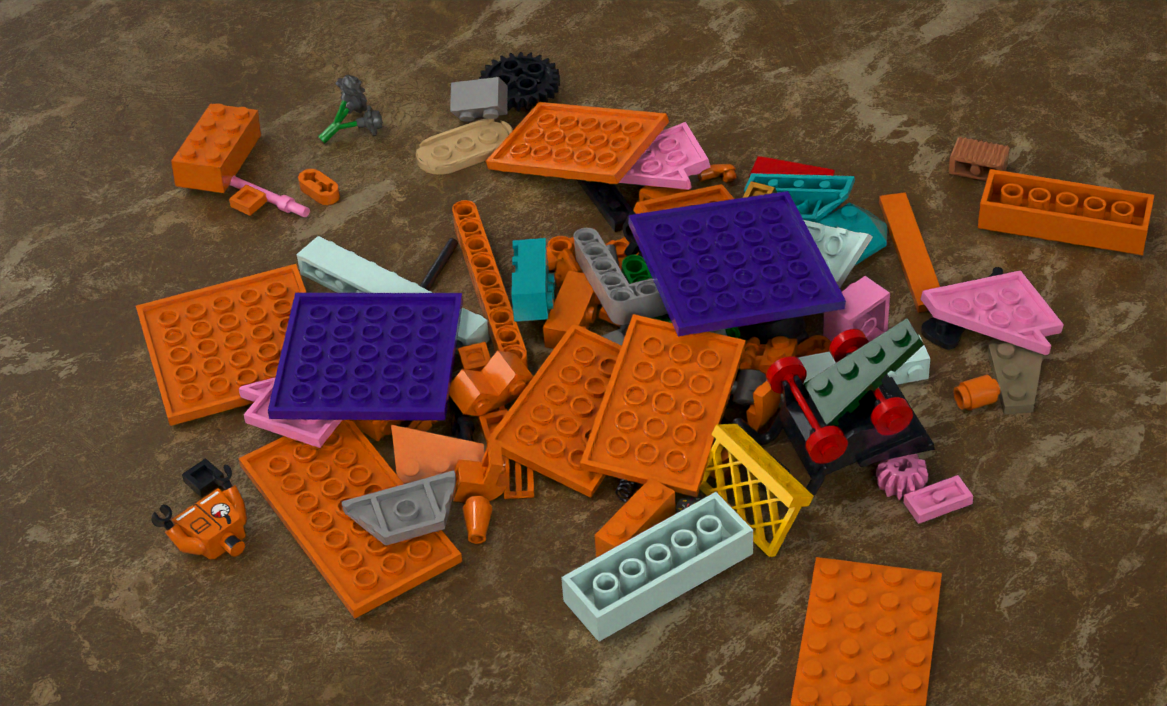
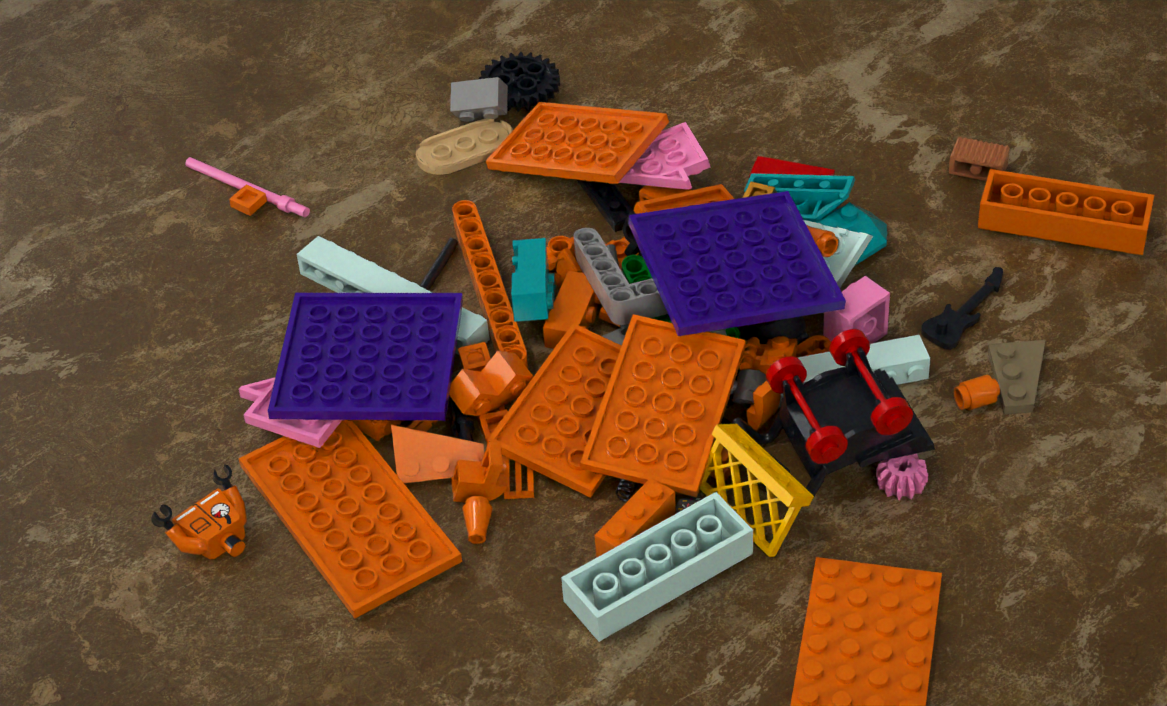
orange plate [136,264,307,426] -> none
orange brick [171,104,261,193] -> none
black plate [182,458,224,497] -> none
orange beam [298,169,340,205] -> none
dark grey plant [318,75,383,144] -> none
light grey wing [341,471,457,546] -> none
orange arm [697,164,737,183] -> none
wing [804,318,924,426] -> none
orange tile [879,192,940,312] -> none
bright pink plate [903,475,973,524] -> none
bright pink wing [921,271,1064,355] -> none
none -> orange cone [806,225,838,257]

